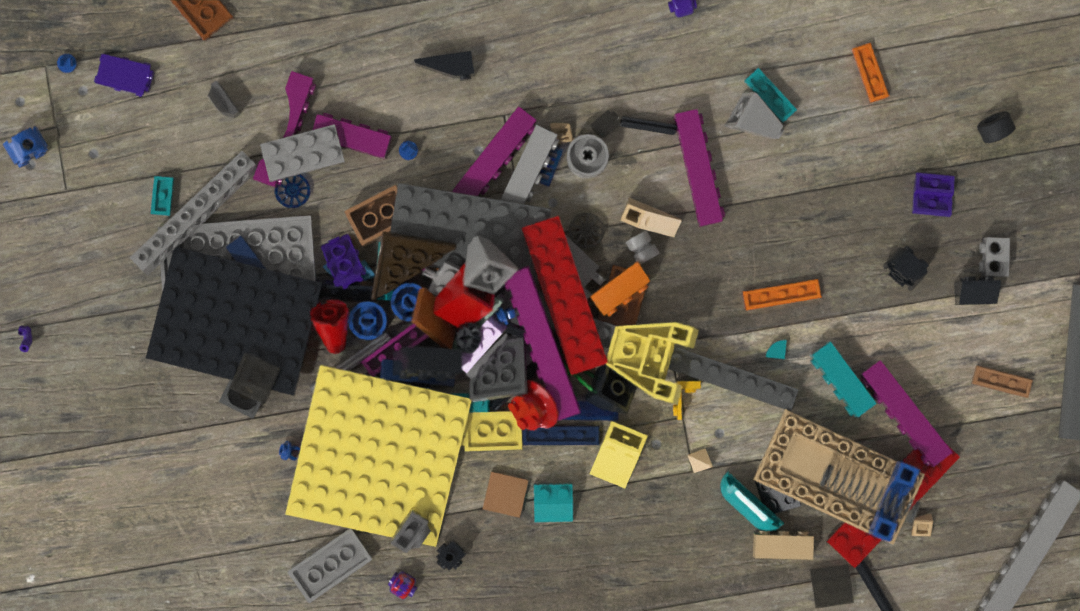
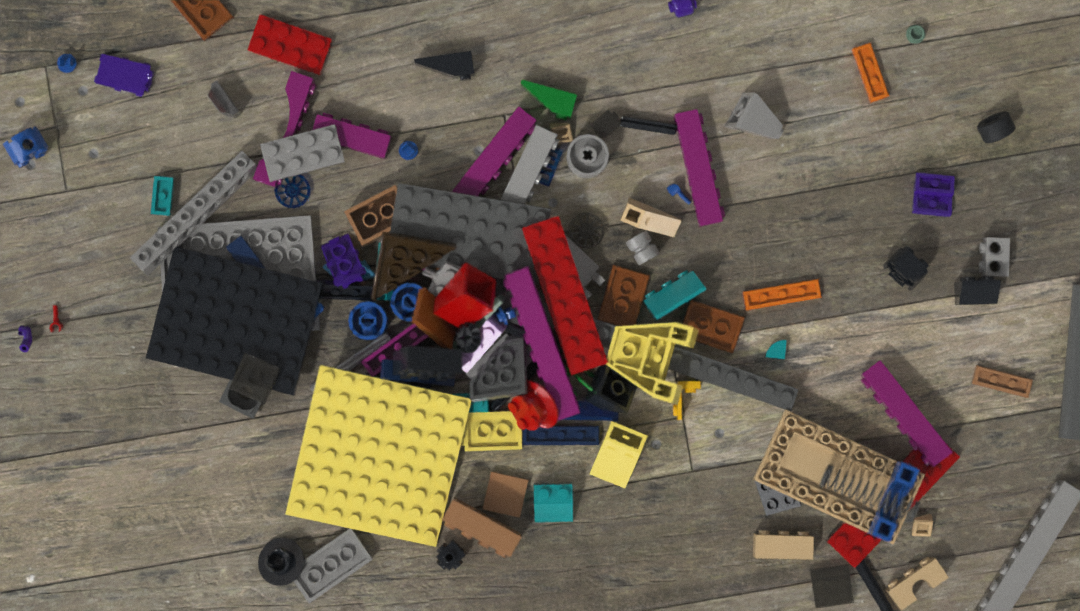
blue plate [279,441,300,460] -> none
red cone [310,300,349,354] -> none
dark purple head [388,571,418,600] -> none
flat silver slope [390,510,431,554] -> none
light grey slope [464,236,518,294] -> none
orange slope [590,262,650,316] -> none
tan slope [687,448,713,473] -> none
teal brick [720,471,784,532] -> none
teal plate [744,68,797,123] -> none
teal brick [810,341,877,417] -> none
none -> red hand [49,305,63,333]
none -> red plate [247,14,332,76]
none -> black piece [258,538,305,586]
none -> medium nougat brick [442,497,522,558]
none -> green slope [521,80,577,121]
none -> teal slope [643,270,707,321]
none -> blue hand [667,184,692,205]
none -> dark orange tile [682,299,745,354]
none -> tan arch [885,557,949,611]
none -> sand green plate [906,25,925,44]

